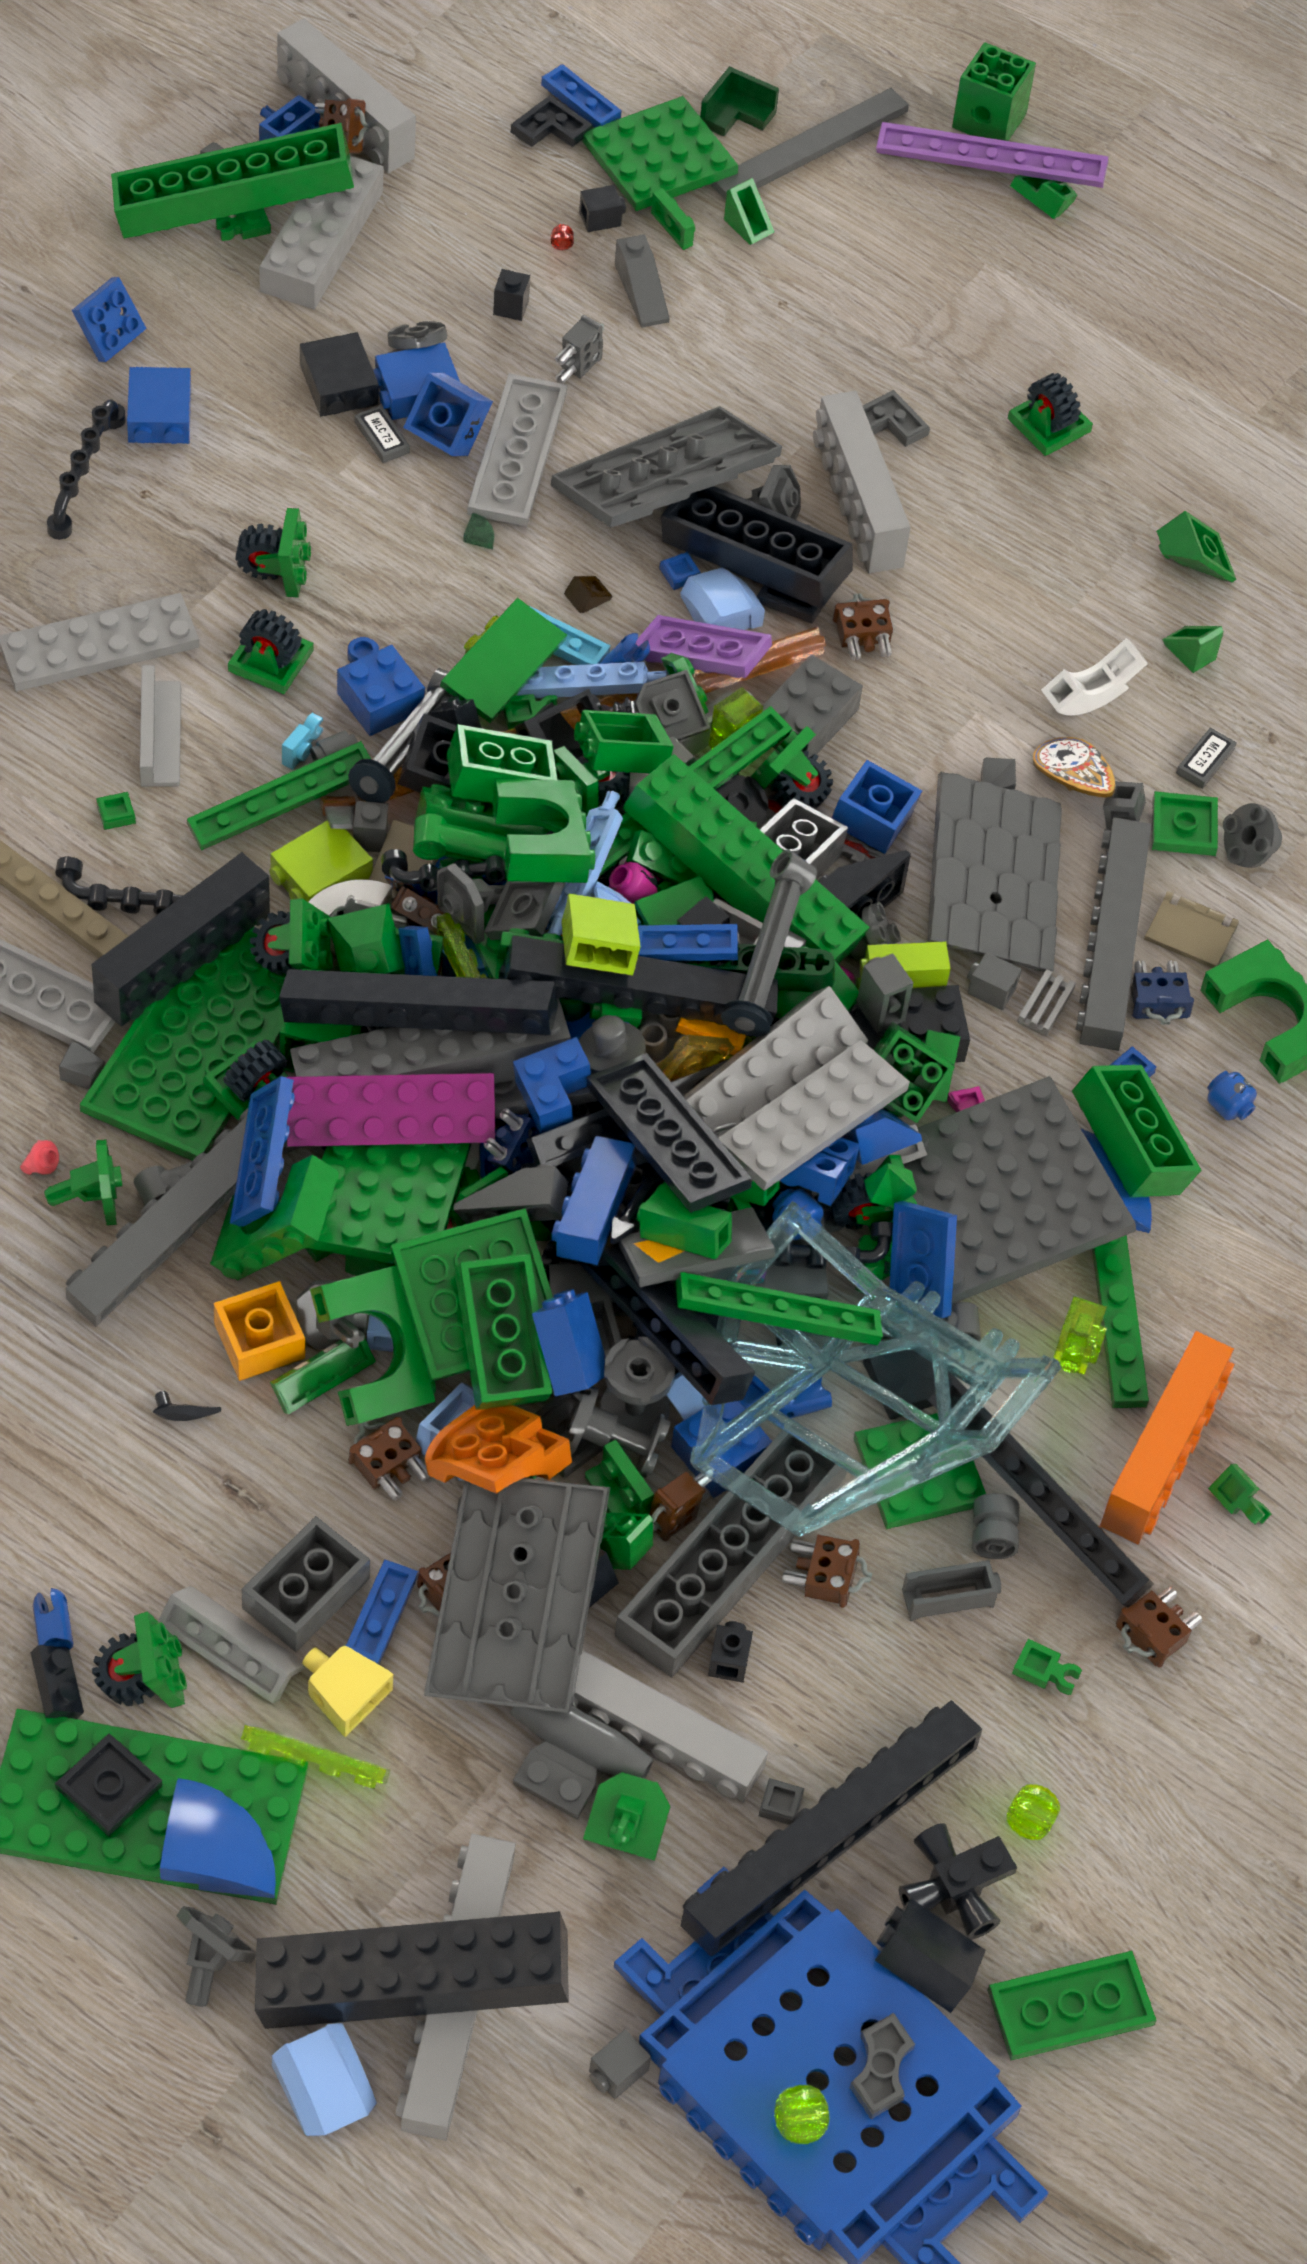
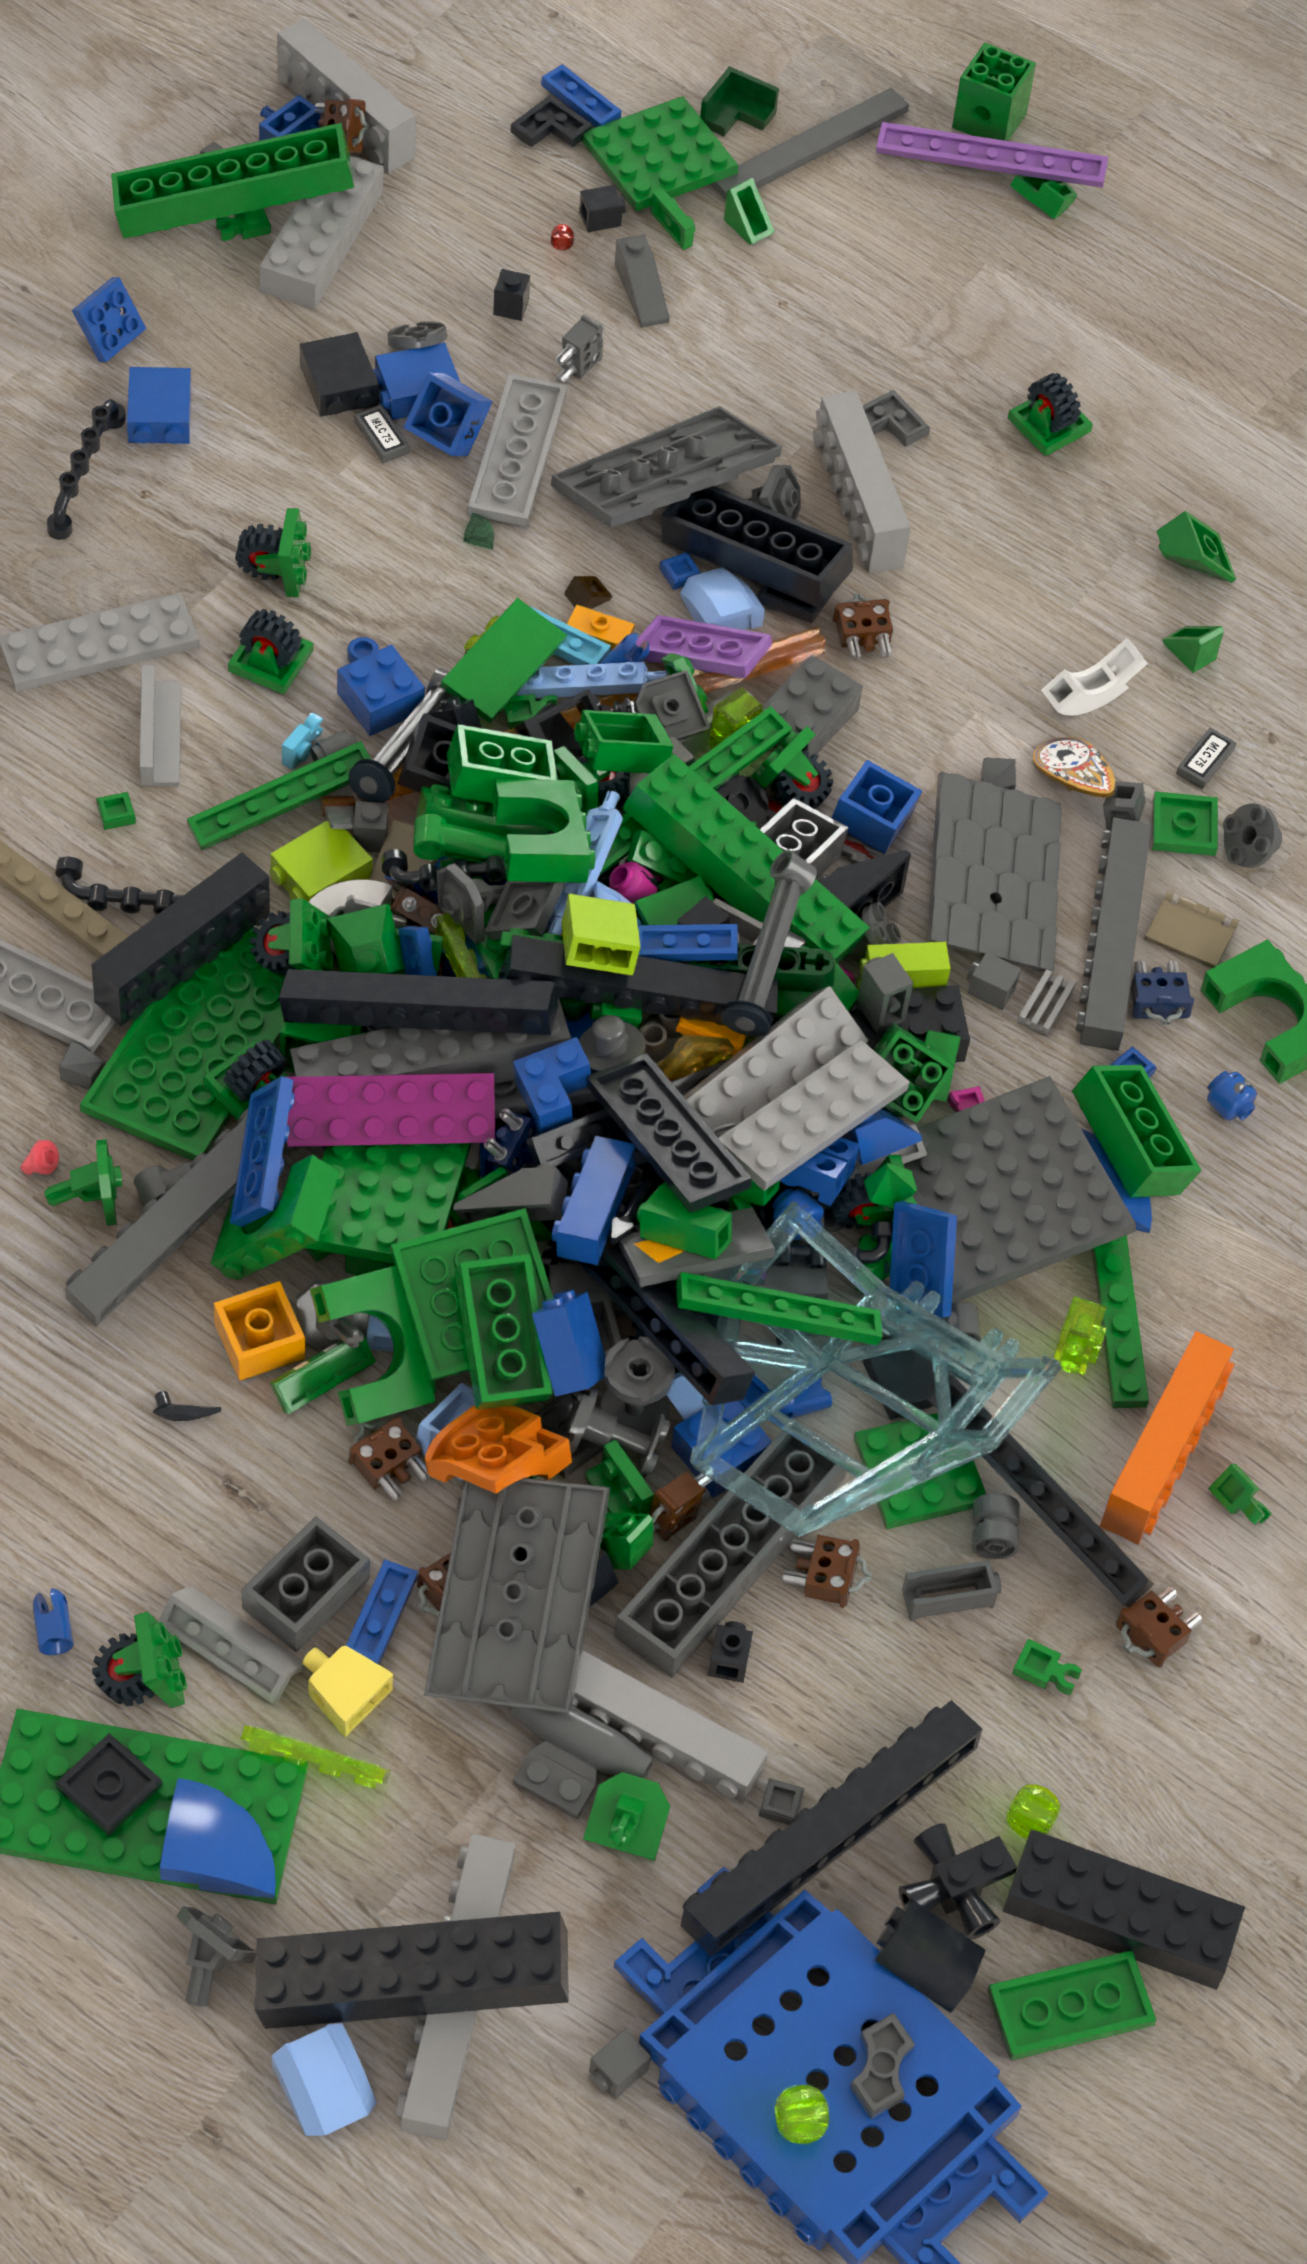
black plate [30,1645,84,1719] -> none
none -> light orange plate [567,605,635,650]
none -> black brick [1003,1829,1245,1990]

